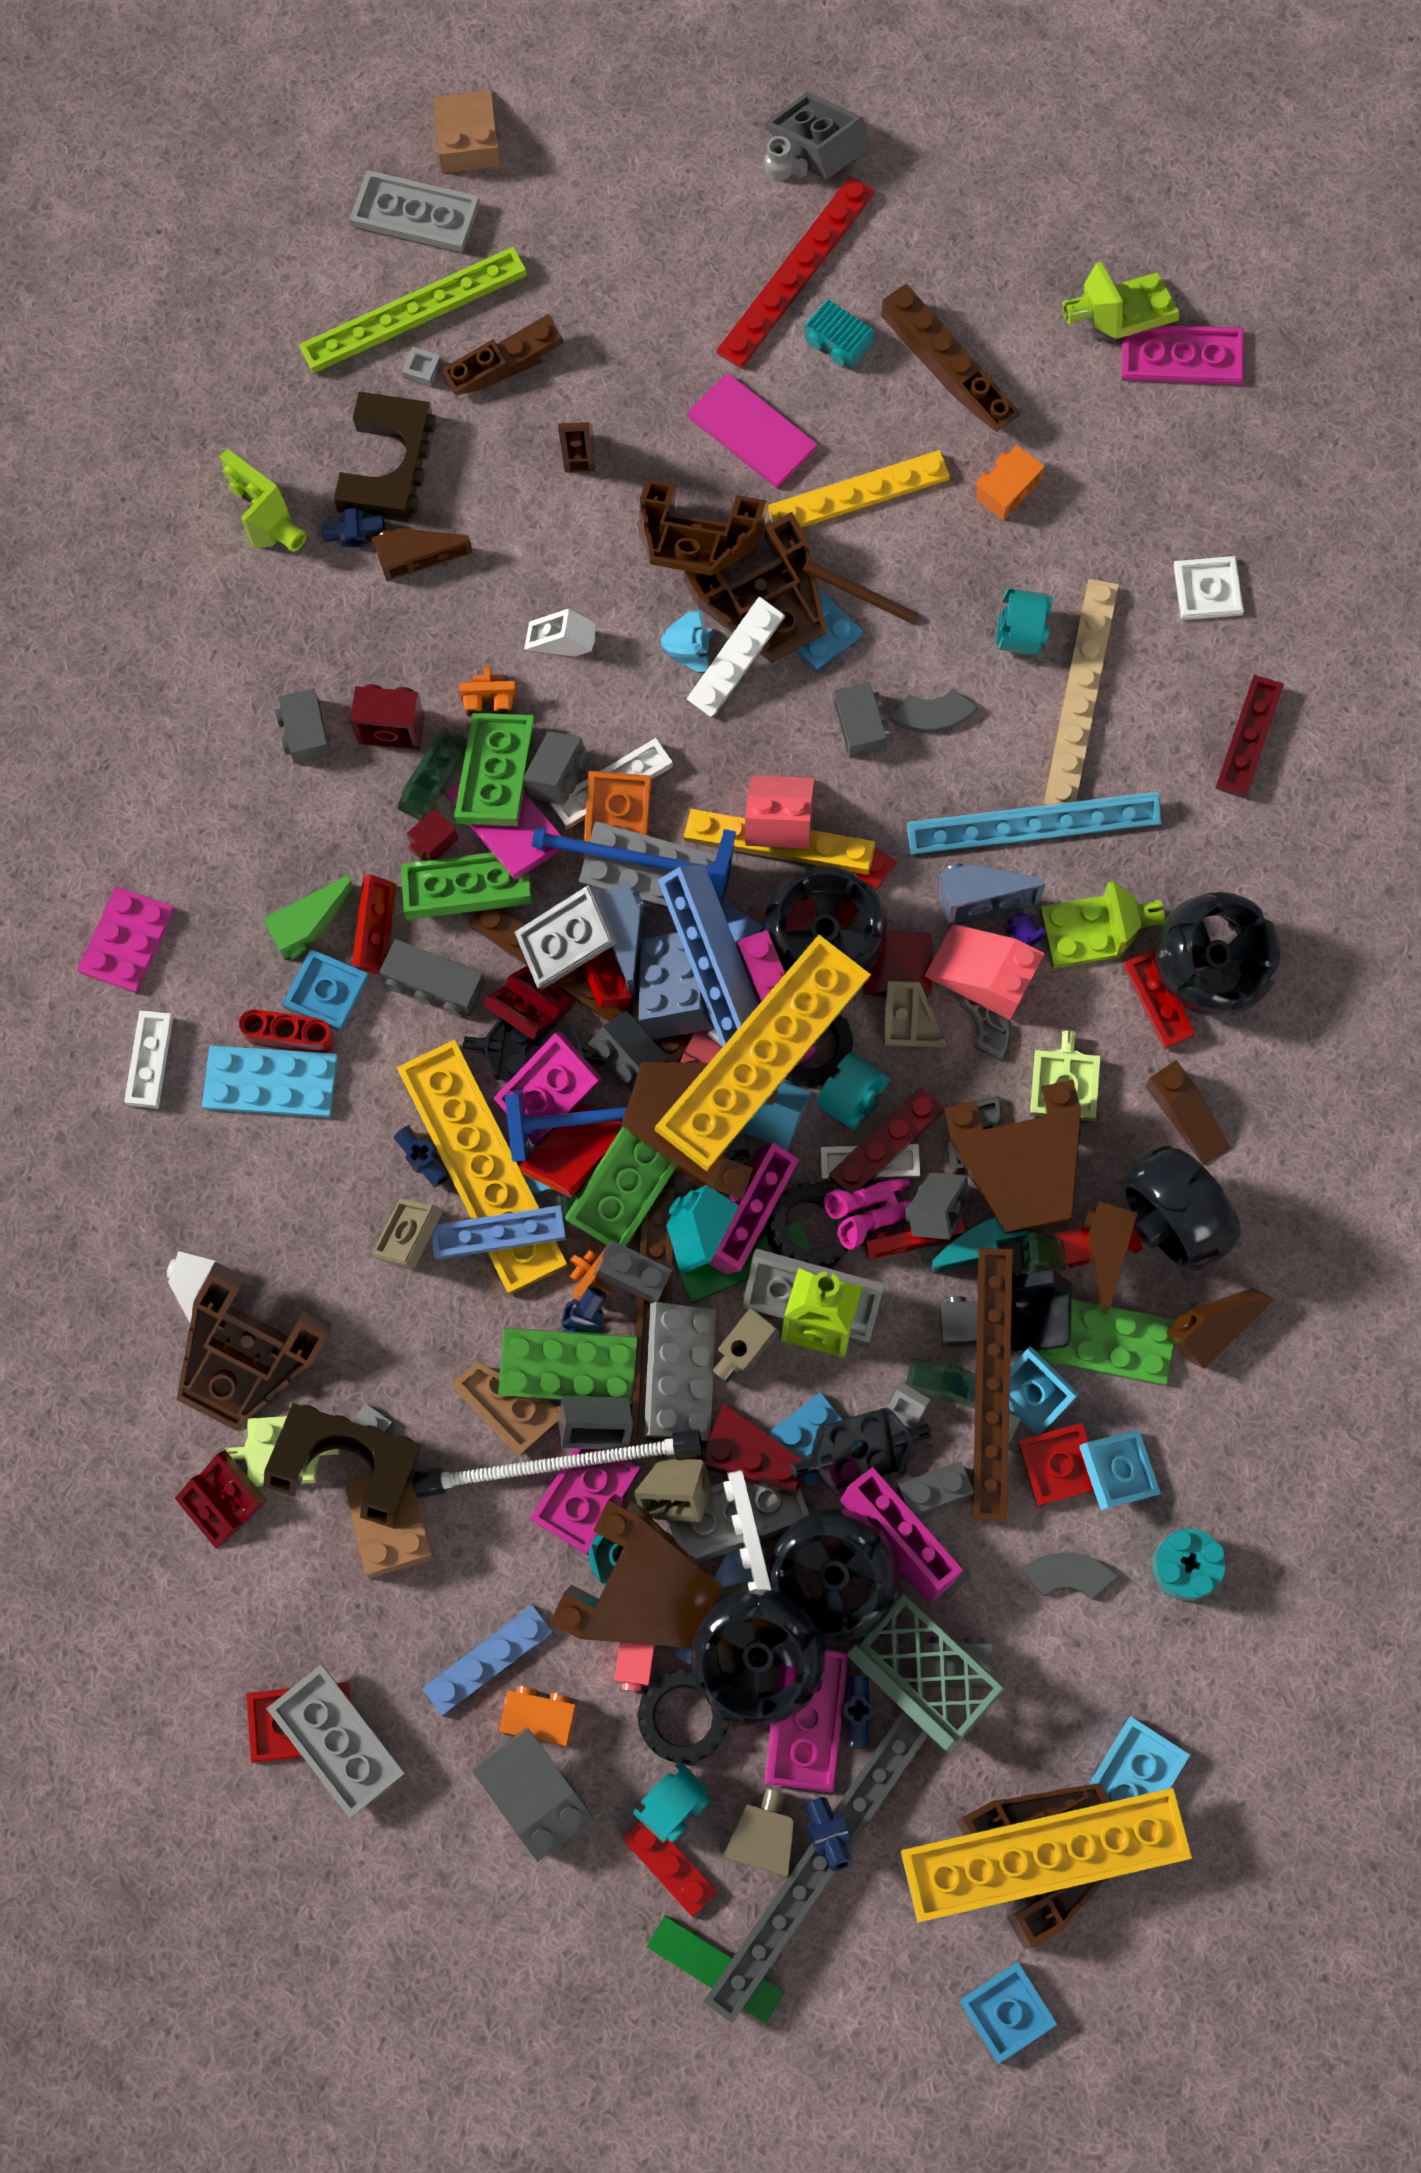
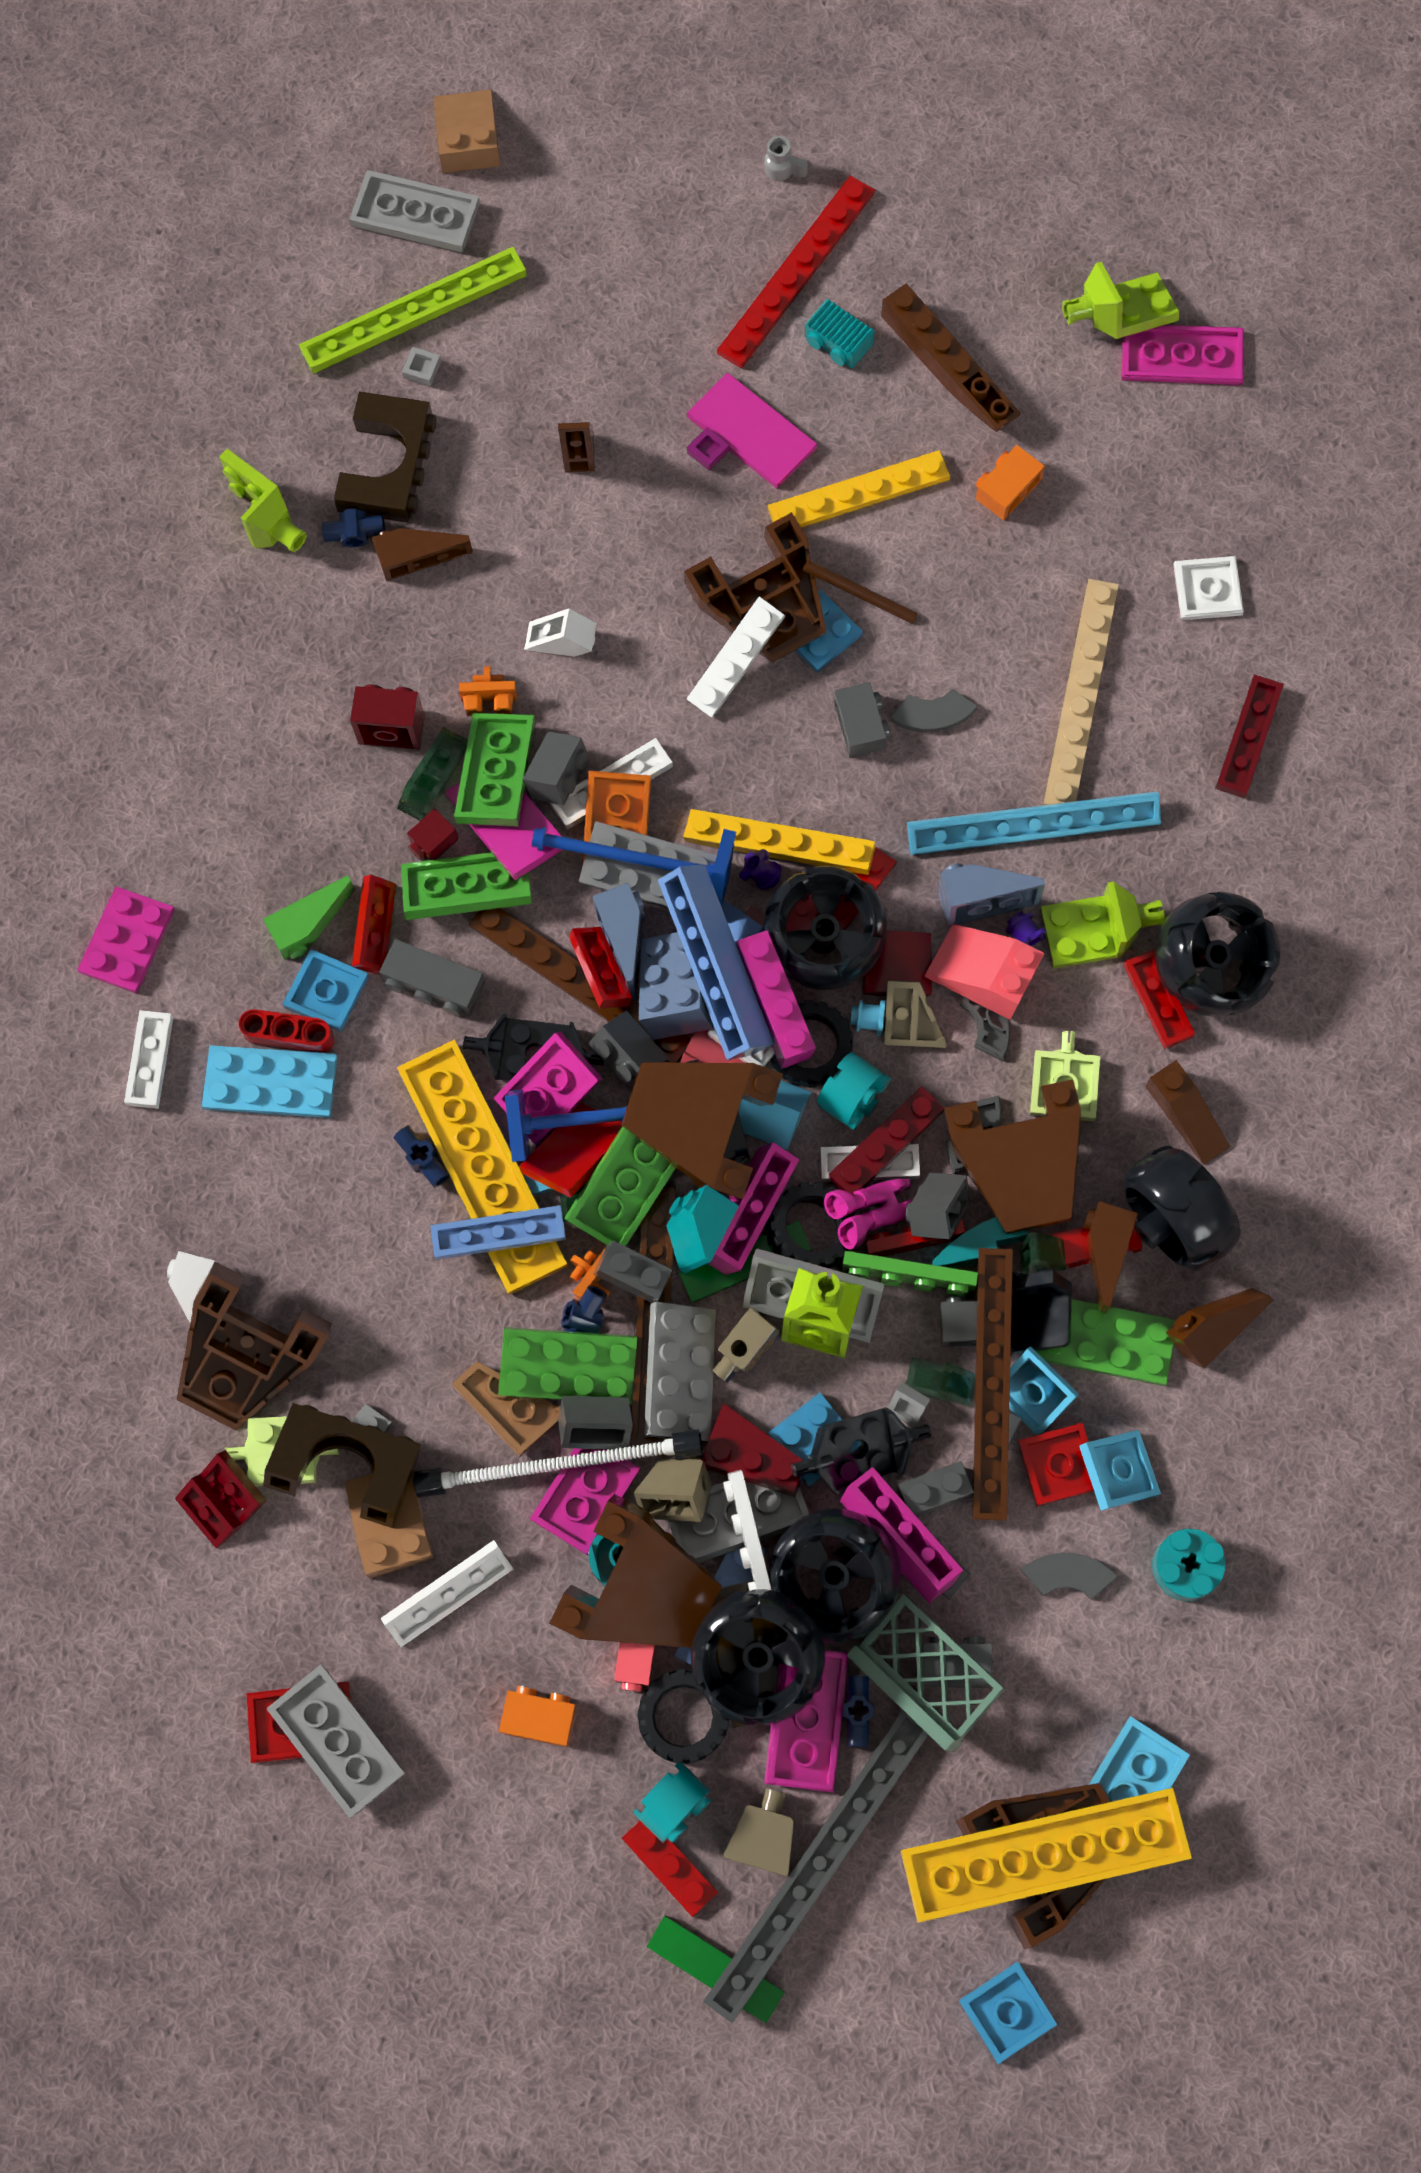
dark grey piece [275,688,331,764] -> none
dark tan tile [371,1198,444,1269] -> none
medium blue plate [422,1605,553,1717] -> none
reddish brown slope [442,314,565,395] -> none
dark grey slope [471,1727,594,1862] -> none
dark red slope [483,966,576,1040] -> none
tile [515,885,618,989] -> none
reddish brown wedge [638,479,767,576] -> none
yellow plate [655,935,871,1171] -> none
medium azure brick [661,610,715,672] -> none
coral slope [745,775,815,849] -> none
dark grey slope [764,92,871,179] -> none
dark blue axle [806,1797,853,1872] -> none
teal brick [996,588,1053,656] -> none
none -> white plate [381,1540,514,1647]
none -> magenta plate [687,427,730,471]
none -> dark purple brick [739,849,781,890]
none -> bright green plate [843,1251,978,1297]
none -> medium azure brick [850,1000,885,1036]

